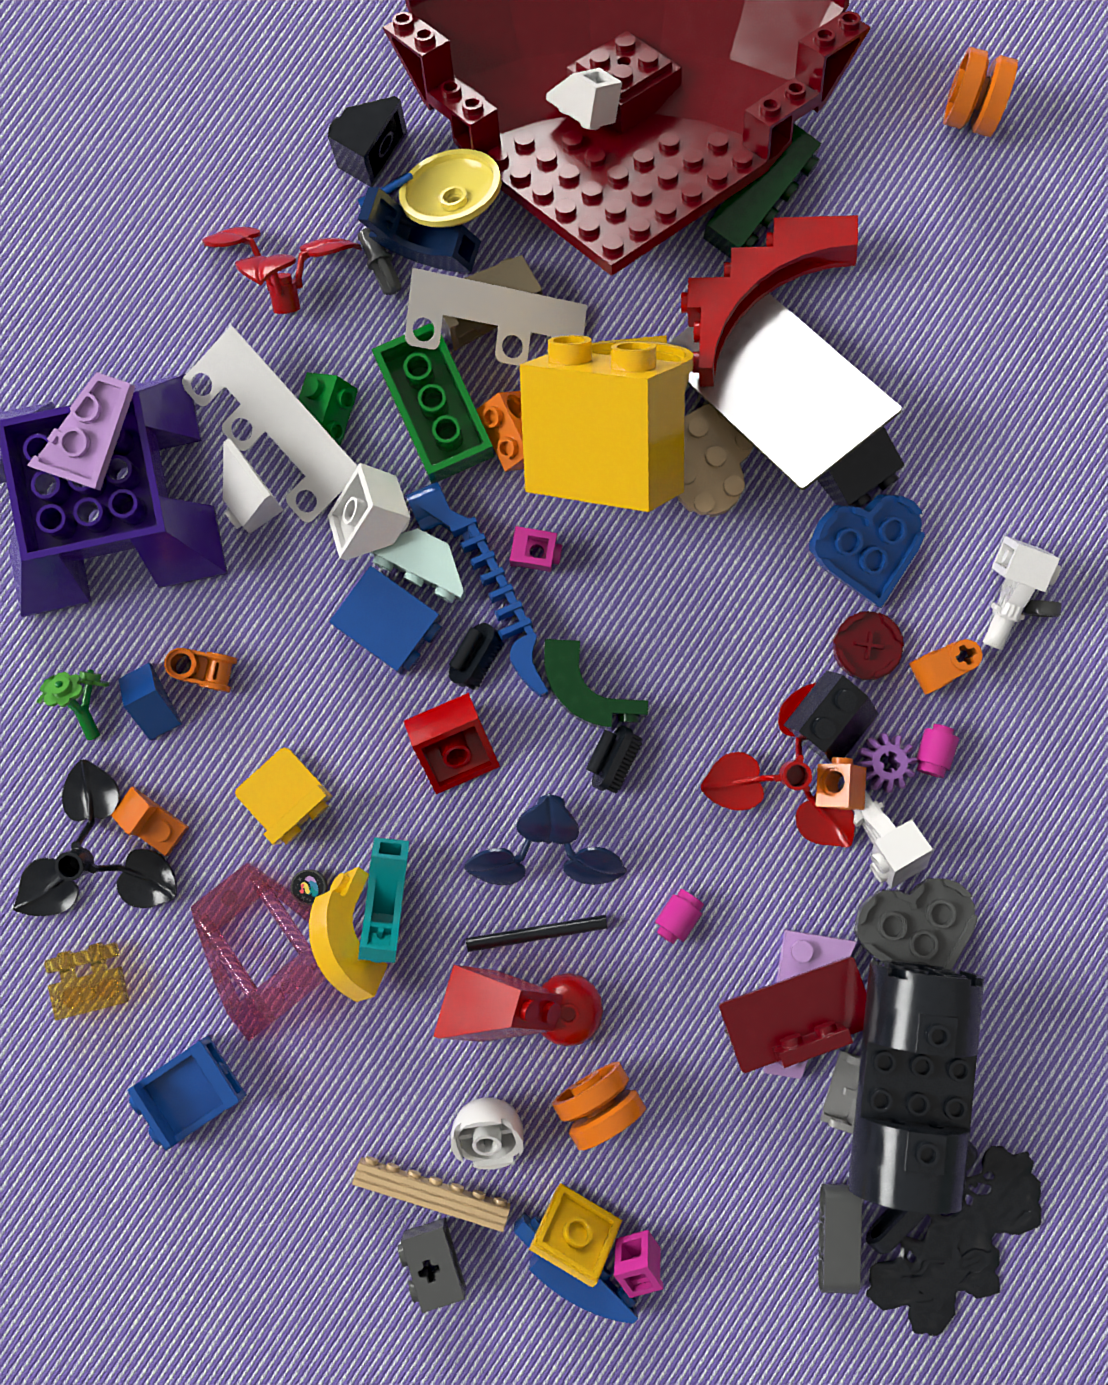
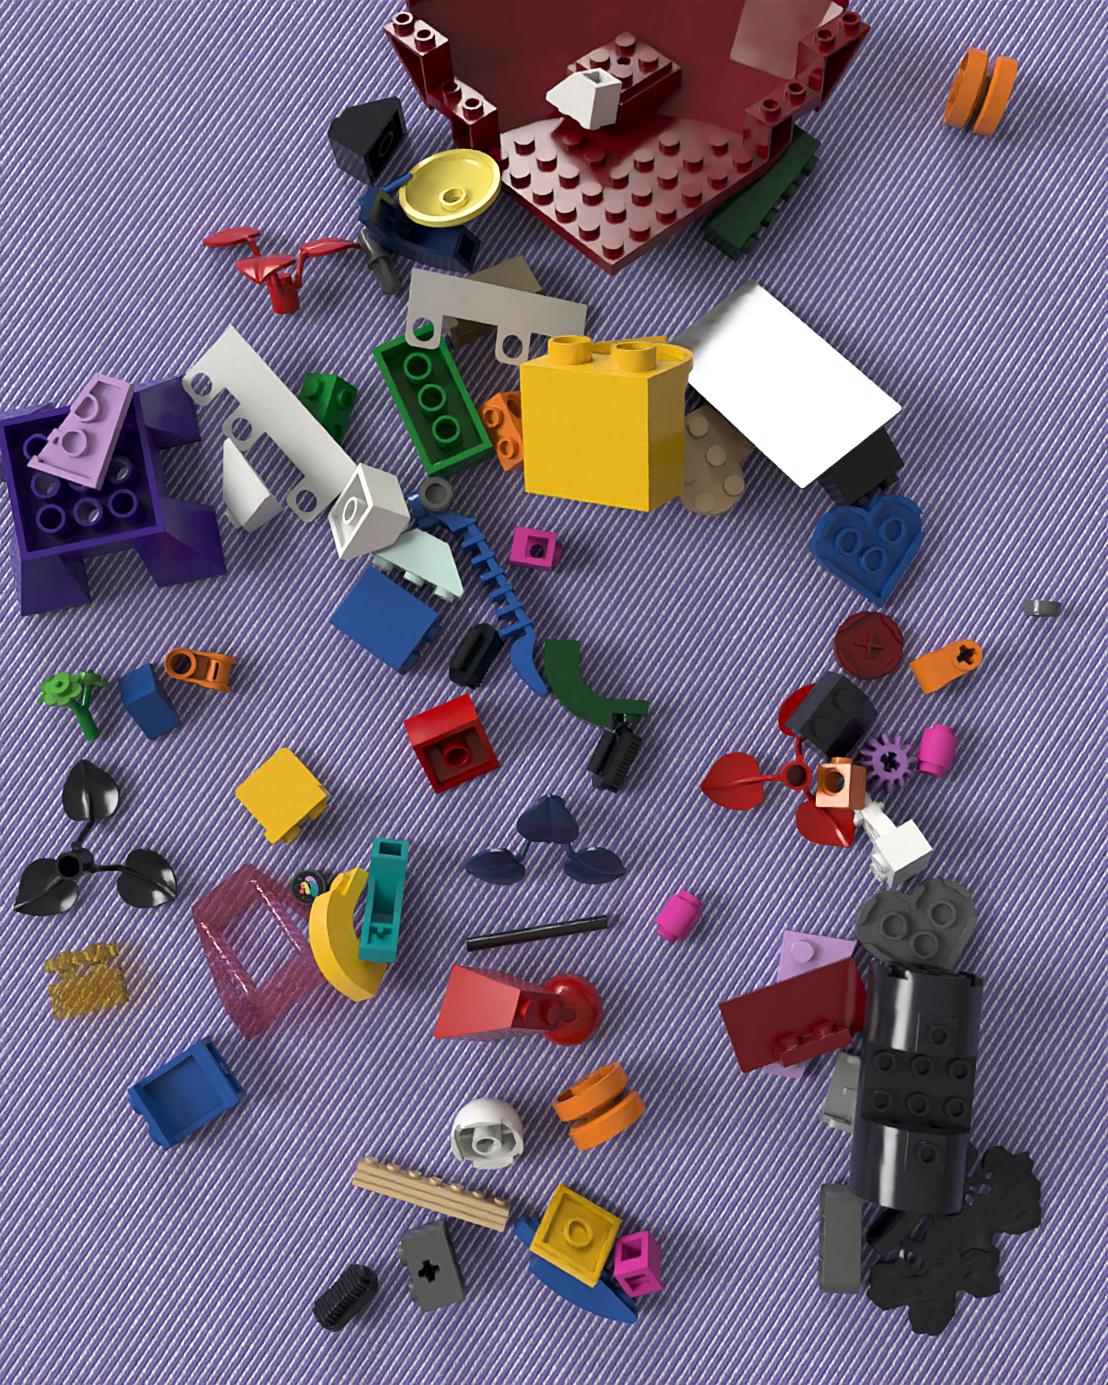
orange slope [111,786,189,856] -> none
red arch [681,215,858,387] -> none
white brick [982,536,1061,650] -> none
none -> black piece [312,1264,378,1332]
none -> dark grey tile [418,477,455,514]

